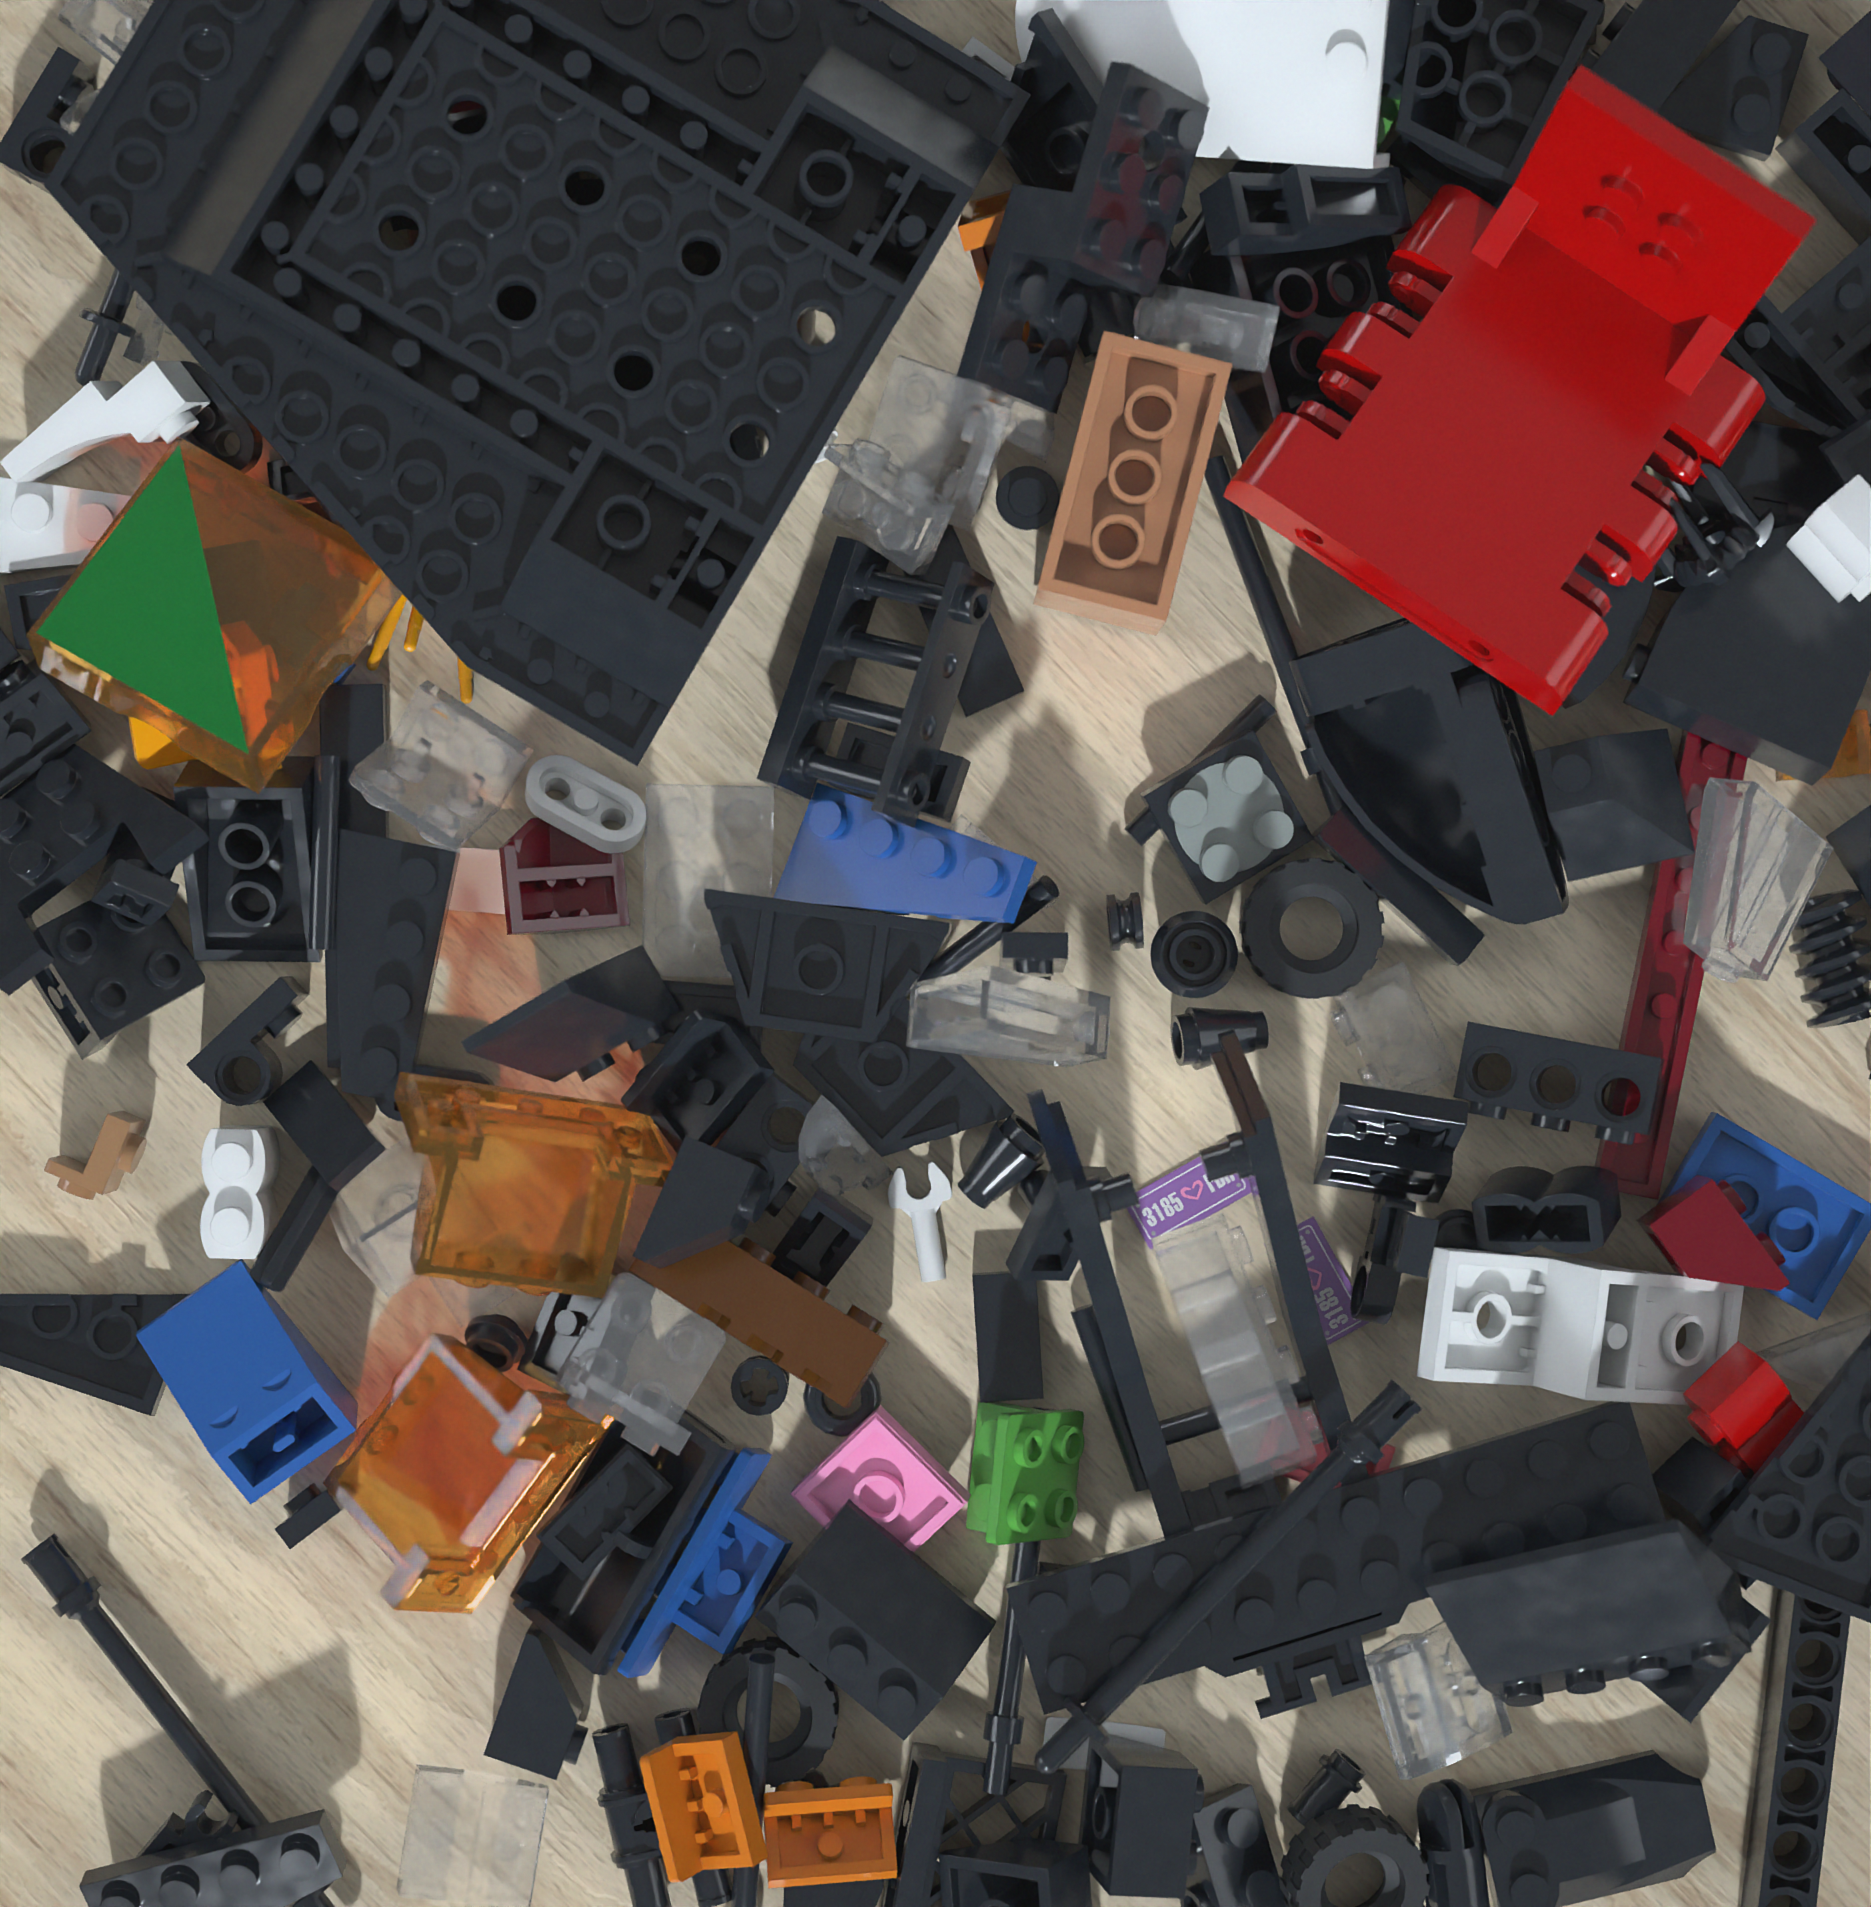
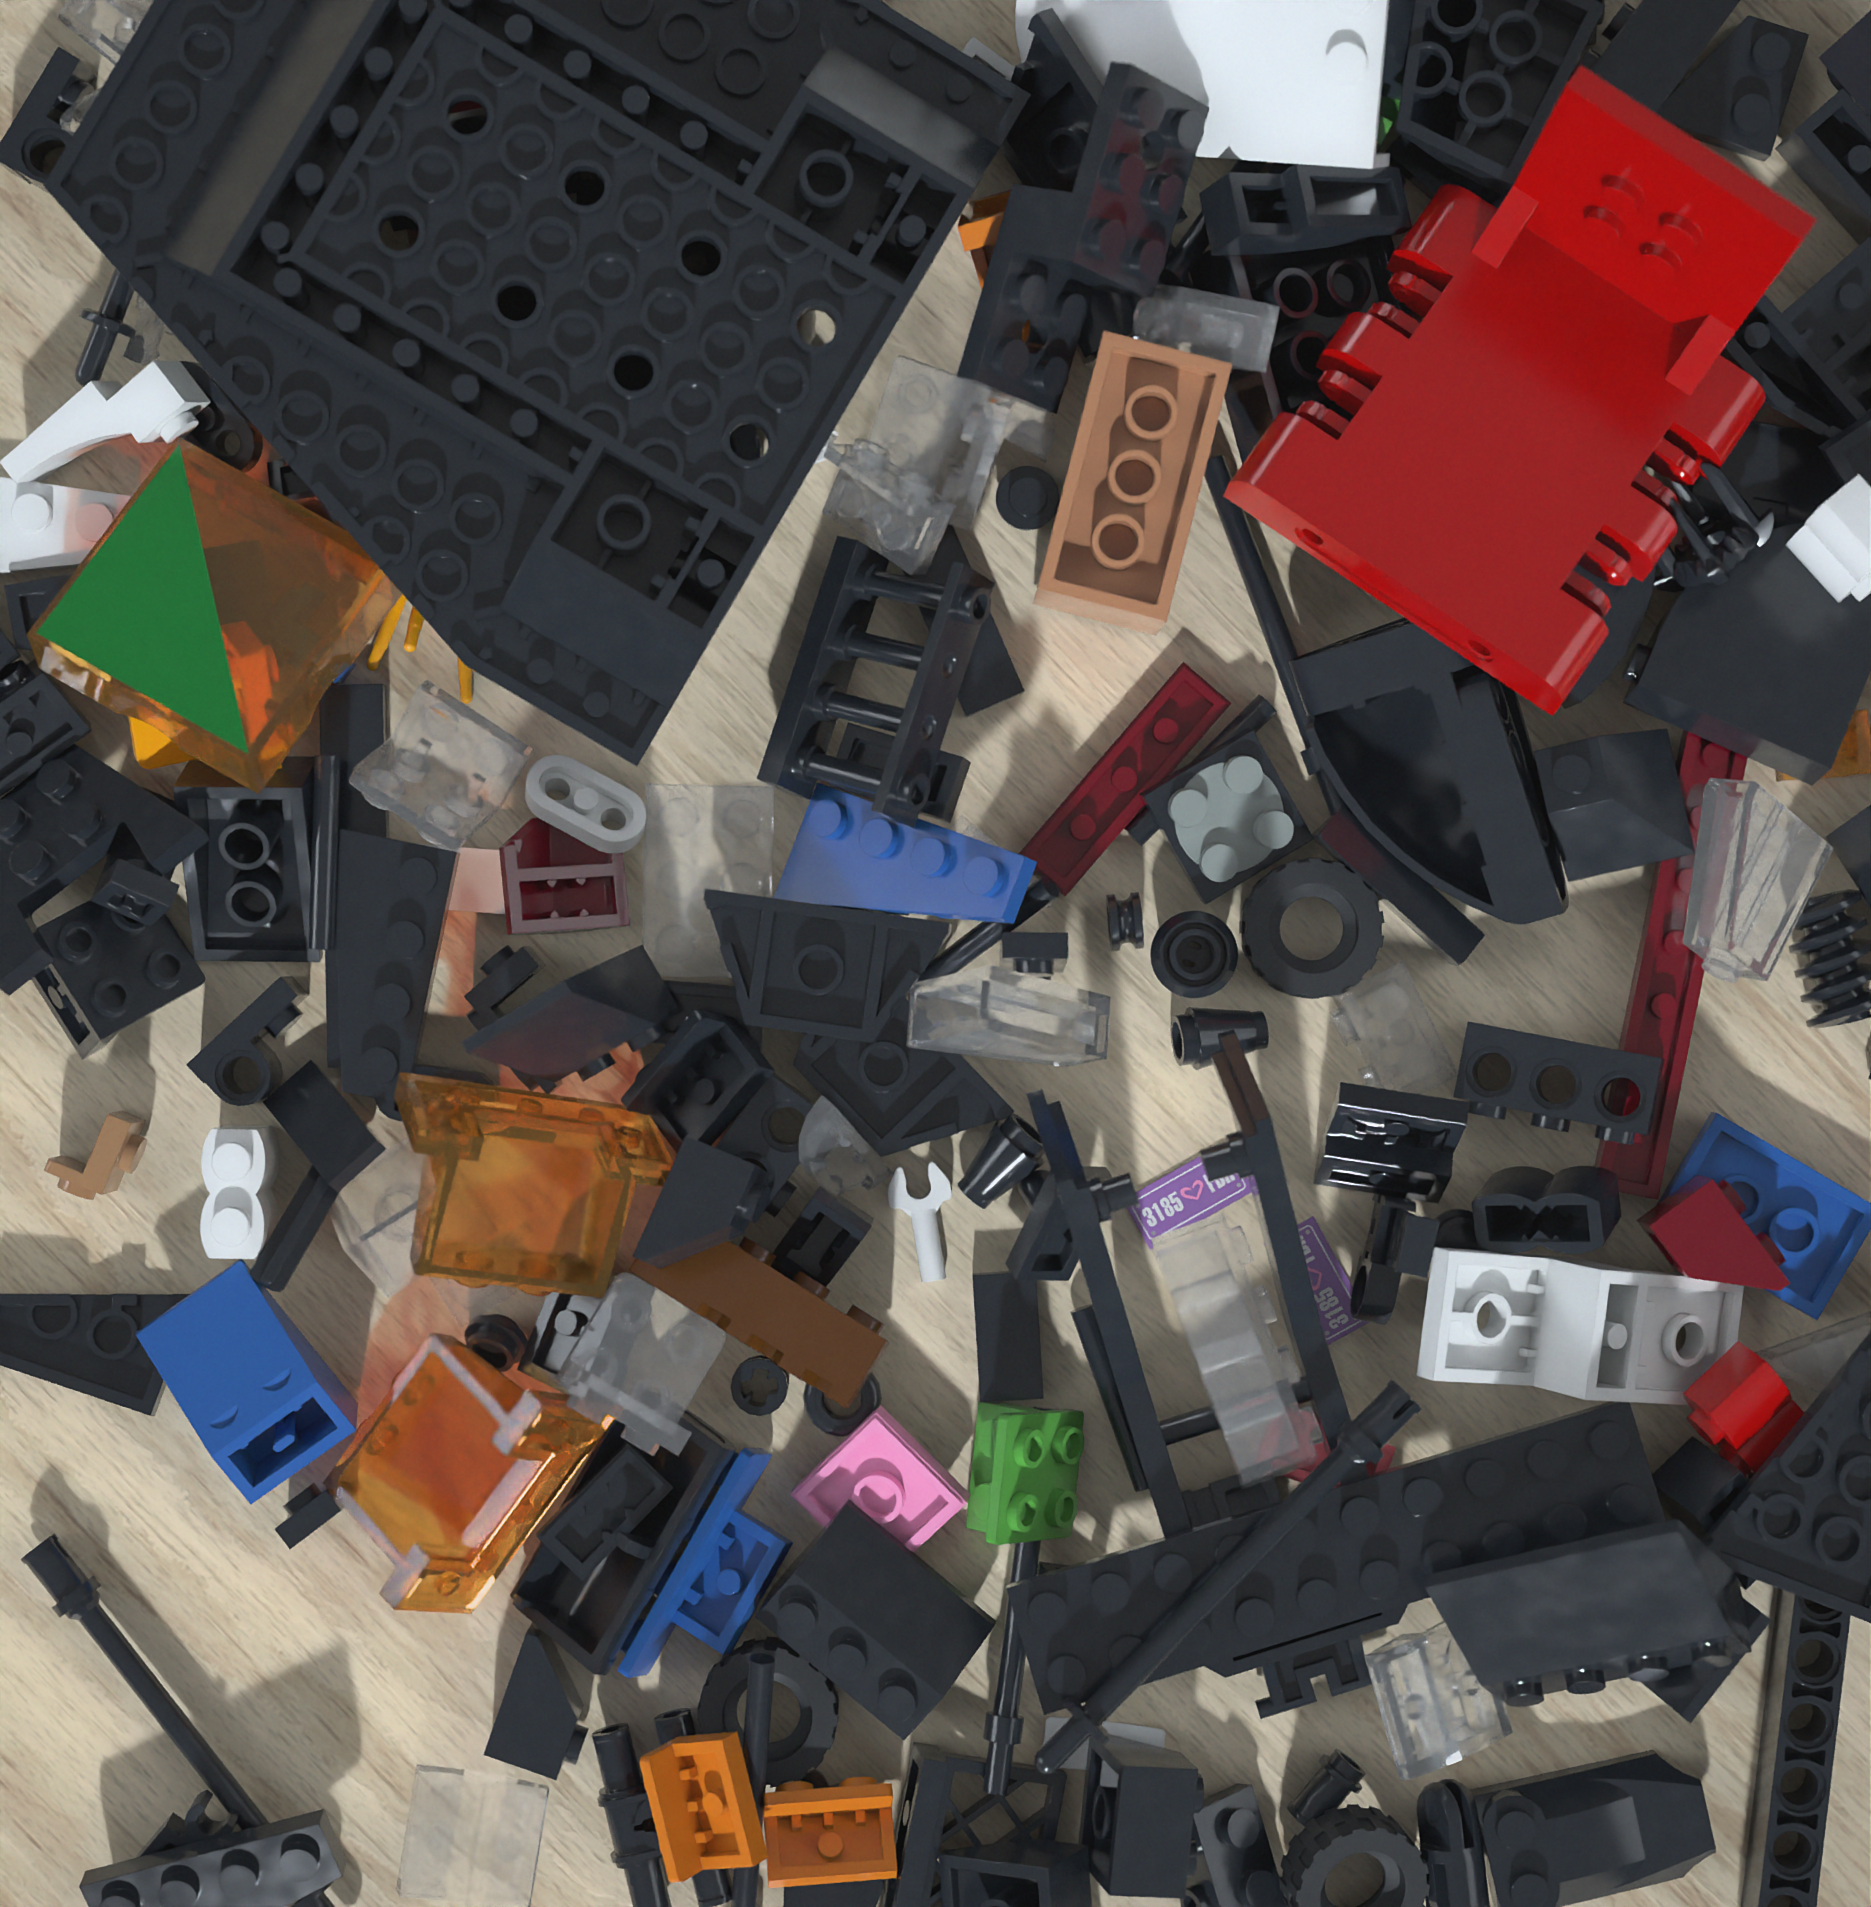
none -> black bracket [464,945,563,1094]
none -> dark red tile [1018,662,1231,896]

